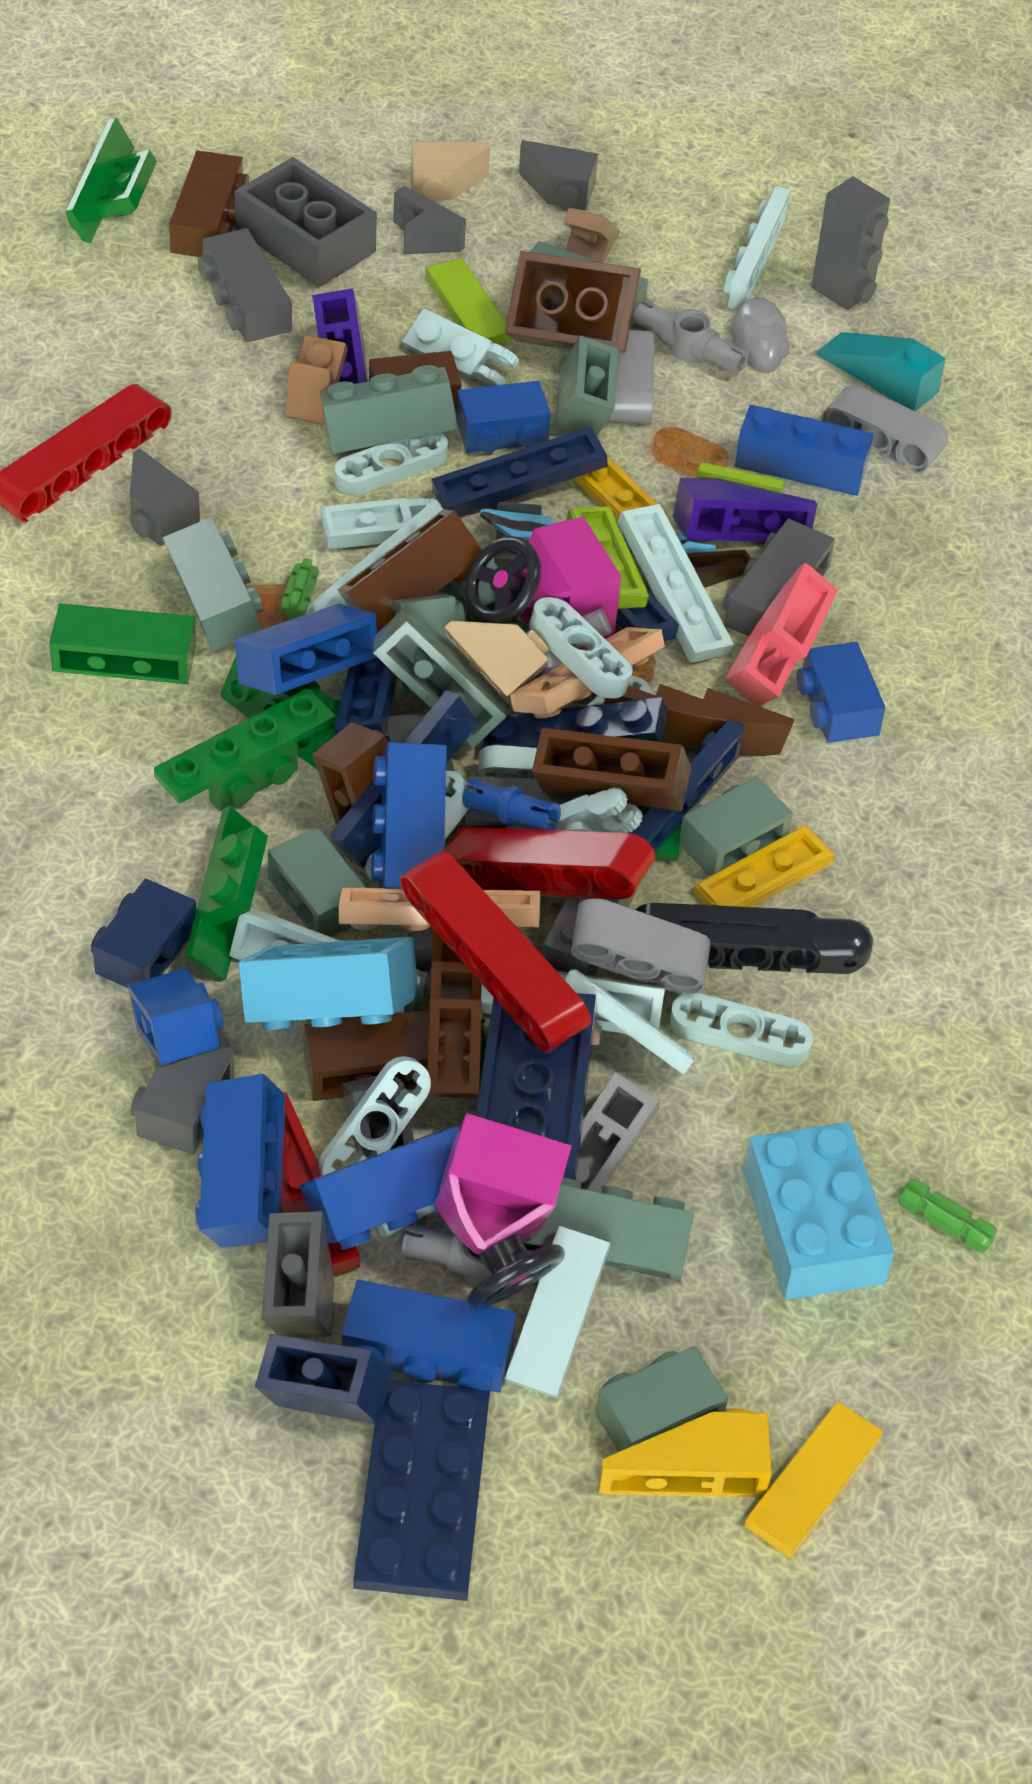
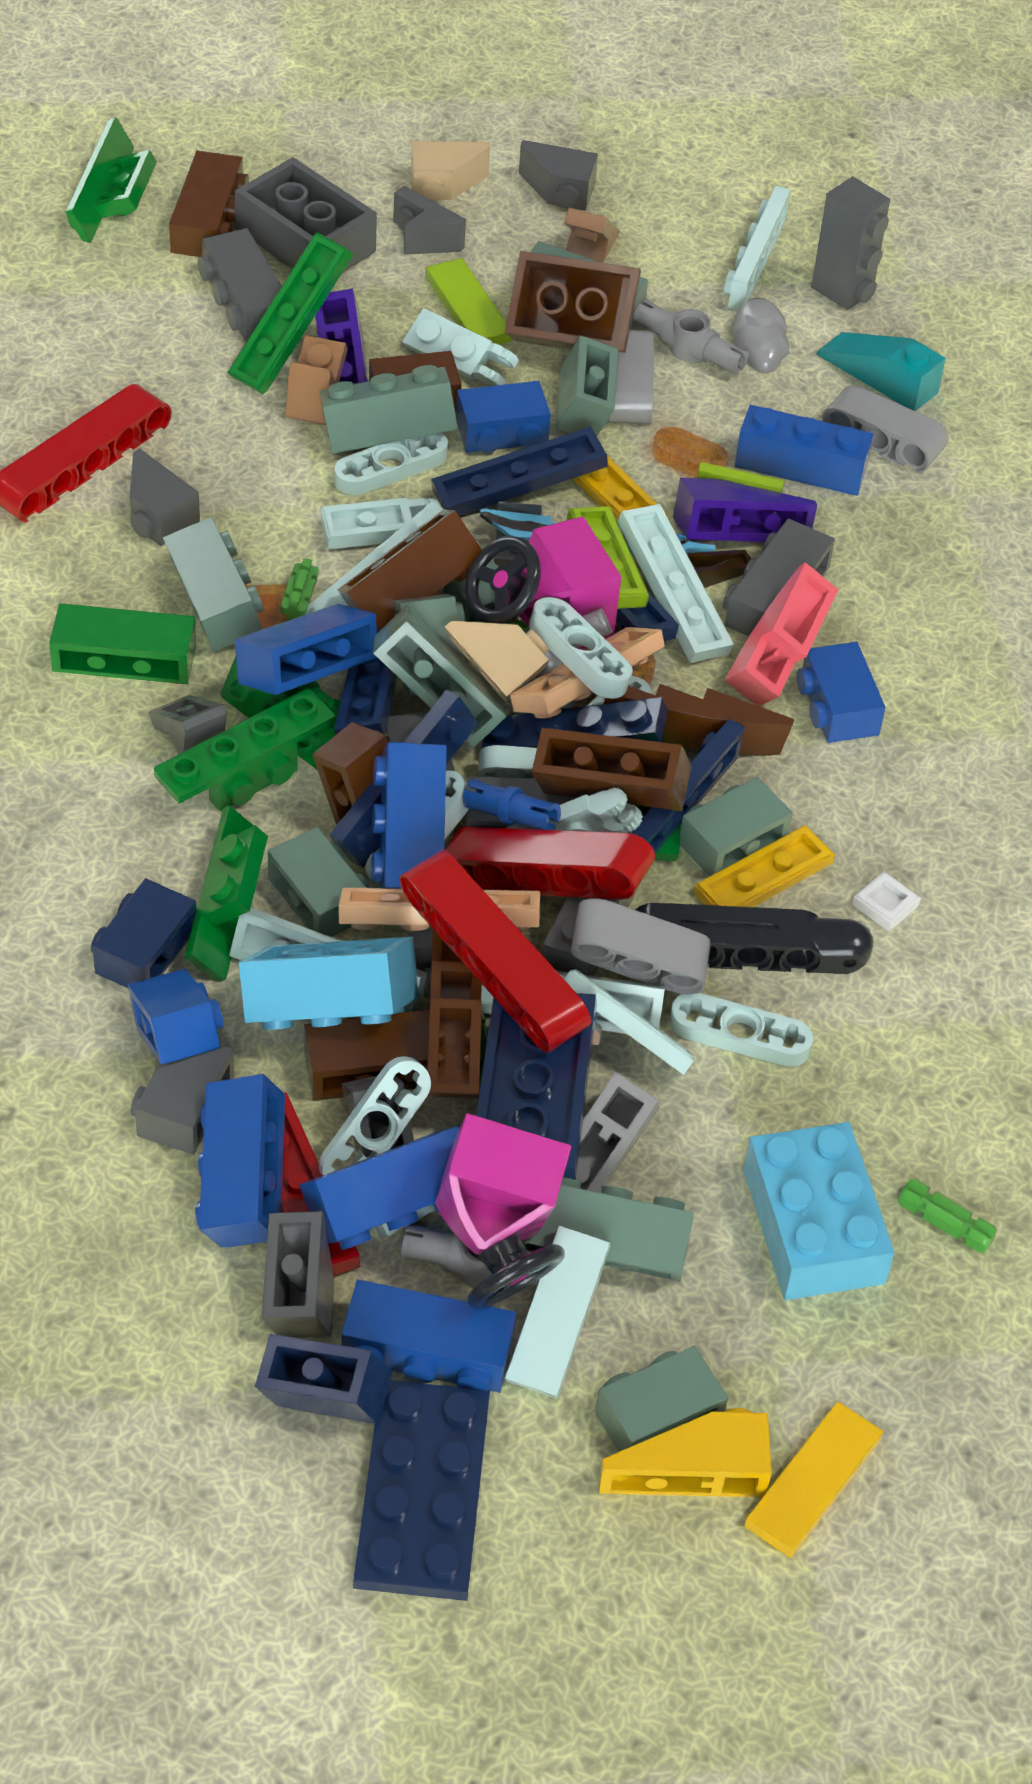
none -> dark grey slope [148,695,227,754]
none -> green tile [227,232,353,395]
none -> white tile [852,871,921,931]

